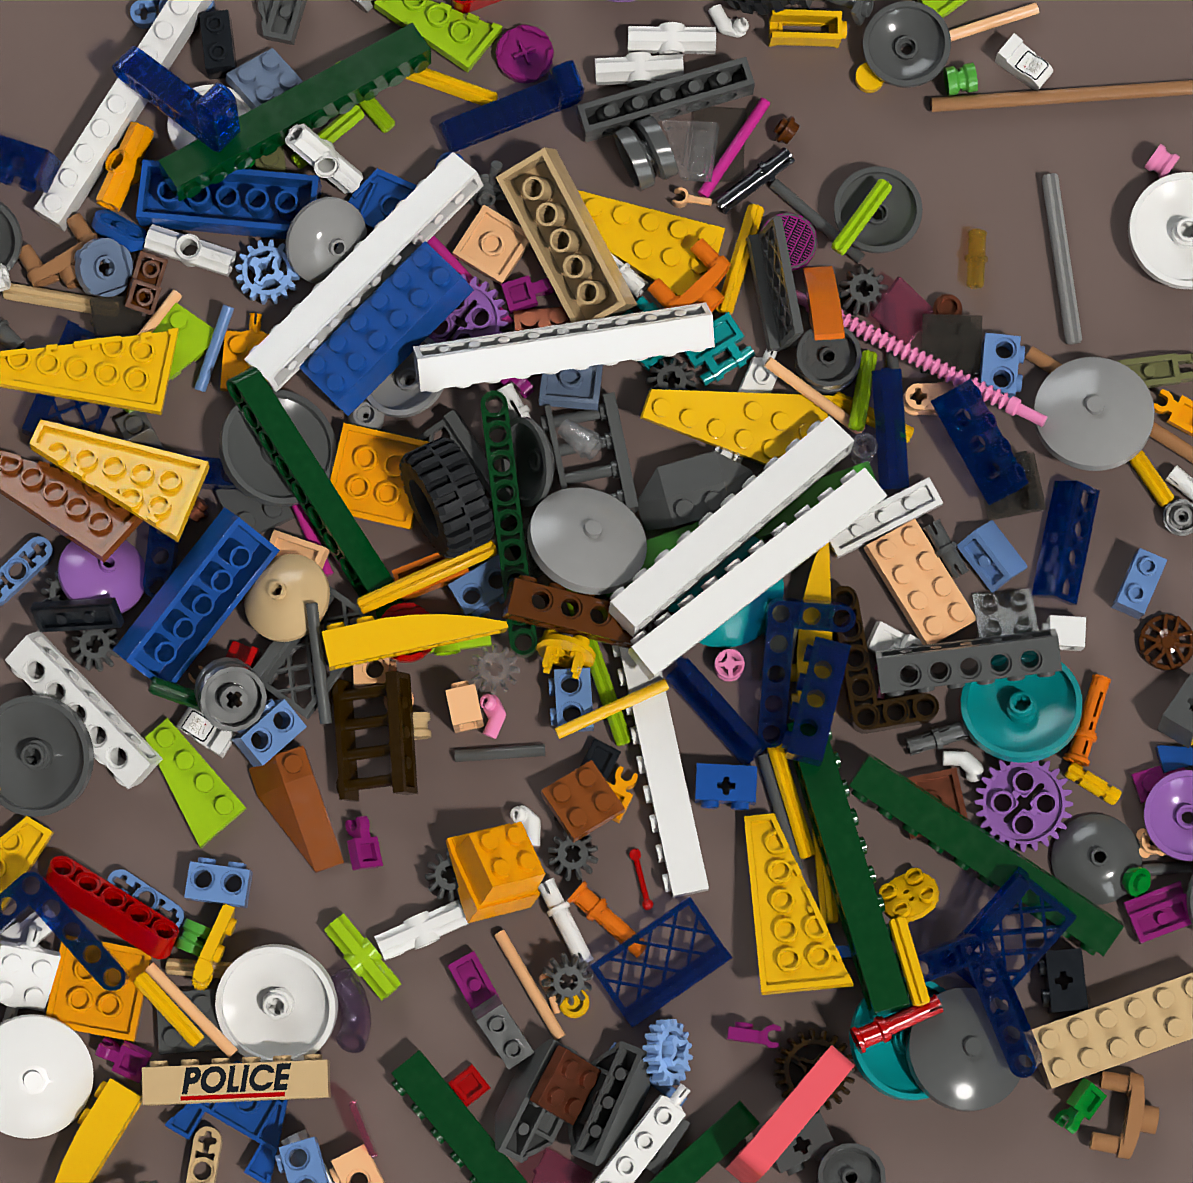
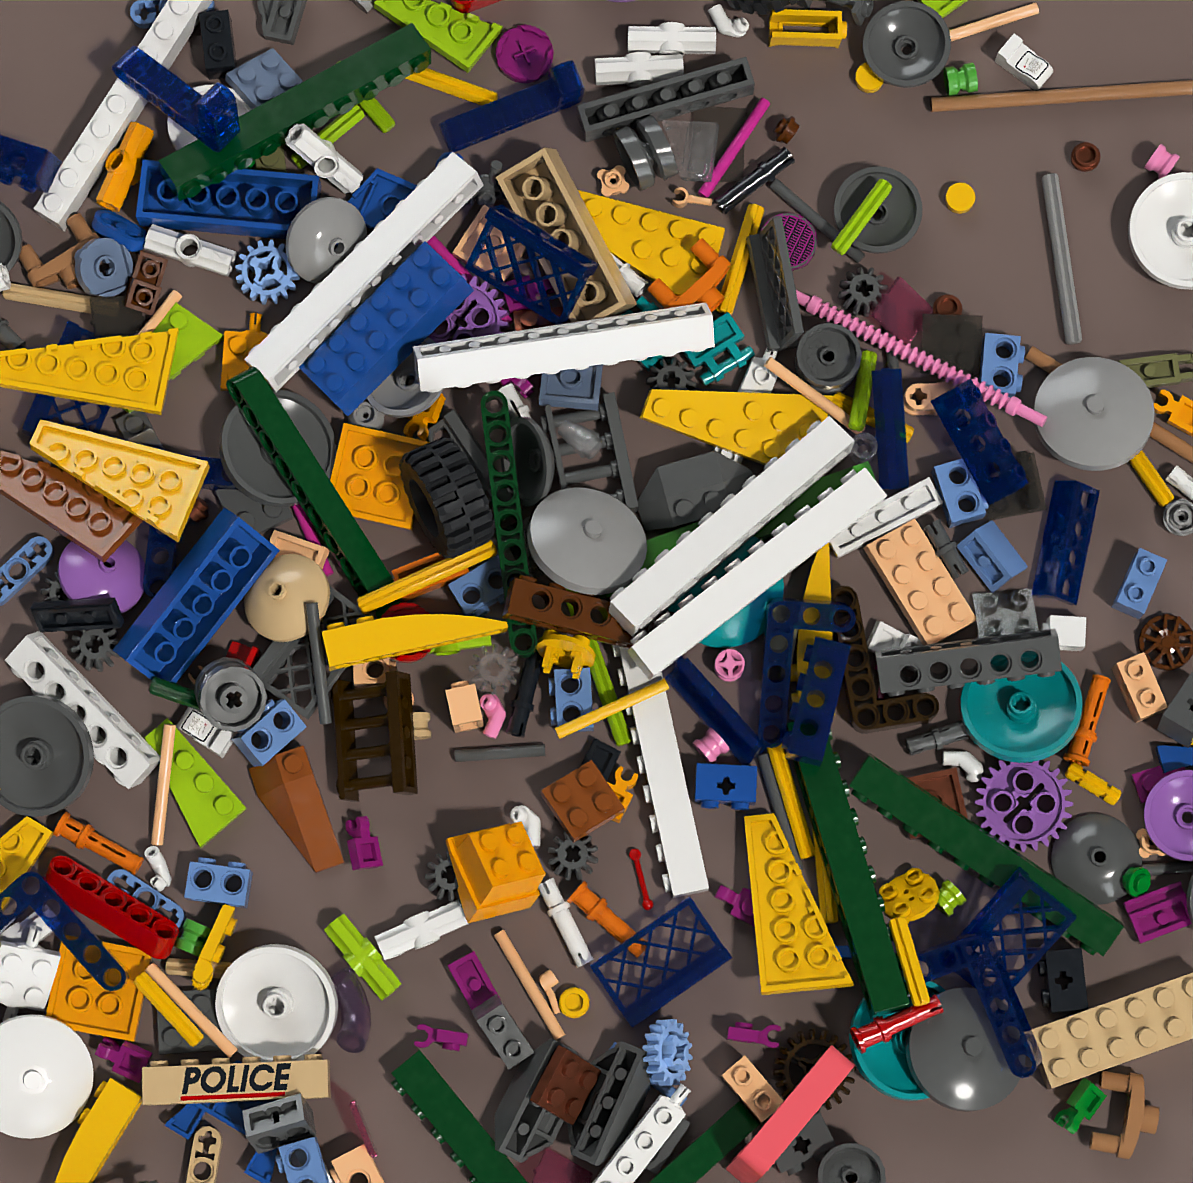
medium blue piece [194,304,234,392] -> none
red tile [448,1064,491,1107] -> none
dark grey gear [541,953,594,1006] -> none
orange slope [803,266,845,340] -> none
clear yellow axle [964,229,988,289] -> none
none -> orange pin [53,811,144,875]
none -> white arm [144,846,172,892]
none -> light nougat bar [151,724,176,845]
none -> dark grey brick [242,1093,316,1154]
none -> light orange plate [403,393,446,441]
none -> magenta plate [414,1024,469,1052]
none -> clear blue fence [465,204,599,325]
none -> black pin [506,646,543,738]
none -> light nougat plate [597,165,629,197]
none -> bright pink wheel [692,727,730,764]
none -> magenta plate [714,885,755,928]
none -> light nougat brick [720,1055,784,1123]
none -> medium blue brick [931,457,989,528]
none -> lime wheel [935,879,967,917]
none -> yellow tile [945,183,975,214]
none -> copper plate [1071,142,1101,172]
none -> light nougat brick [1111,652,1168,723]

